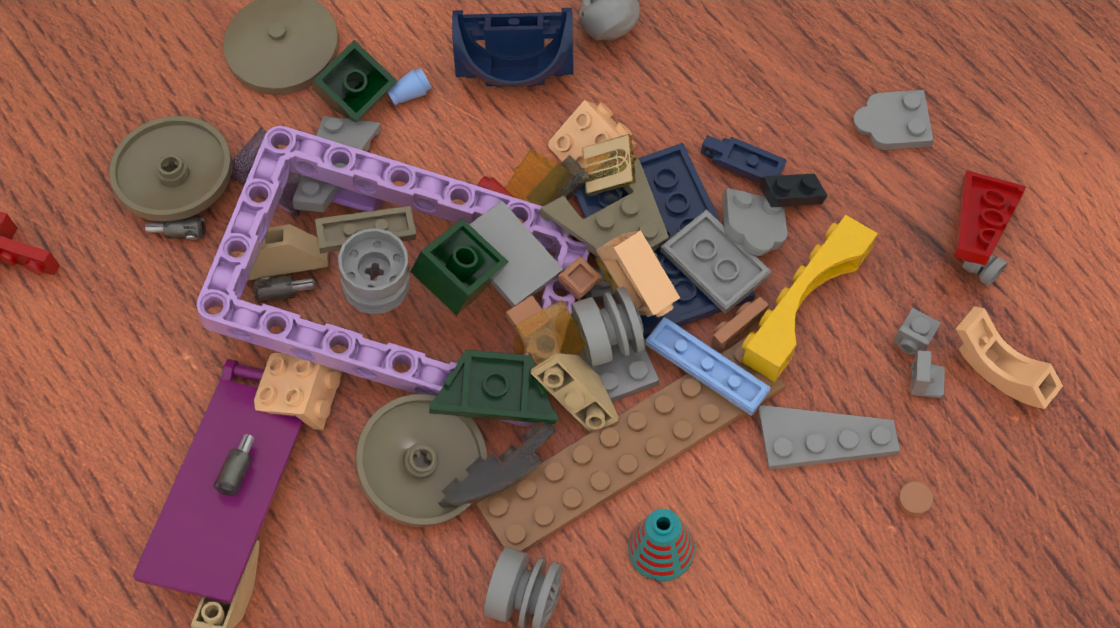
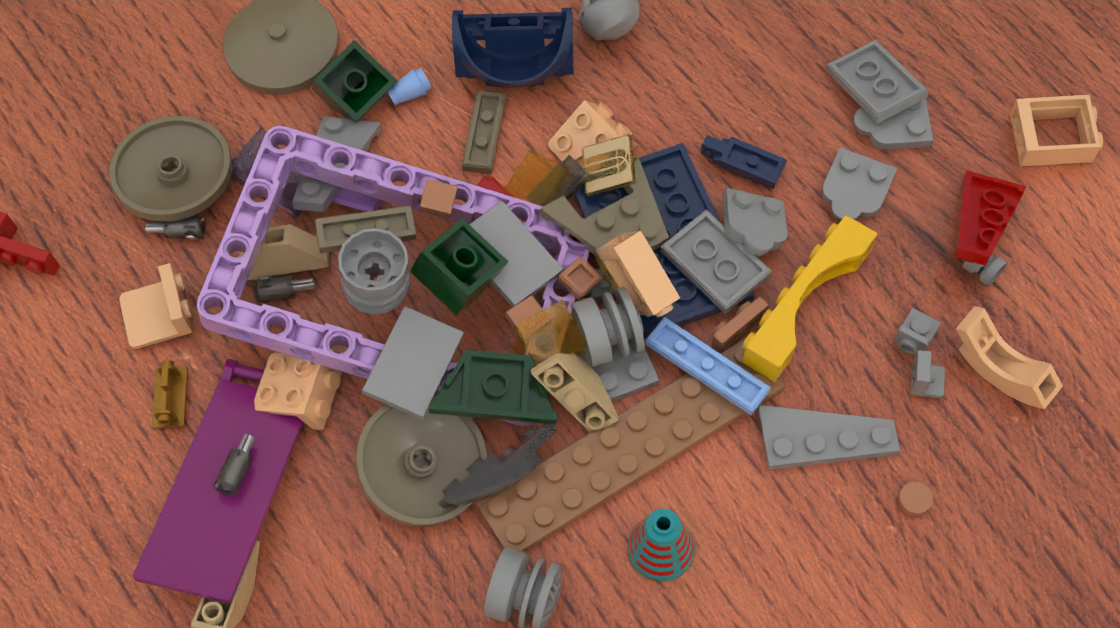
black plate [759,173,828,208] -> none
none -> light nougat bracket [119,263,193,349]
none -> pearl gold hinge [152,360,188,429]
none -> light grey tile [362,306,464,420]
none -> nougat tile [419,179,458,218]
none -> dark tan tile [462,90,507,174]
none -> light grey plate [821,147,897,221]
none -> light grey tile [827,40,928,124]
none -> light nougat window [1010,95,1103,167]

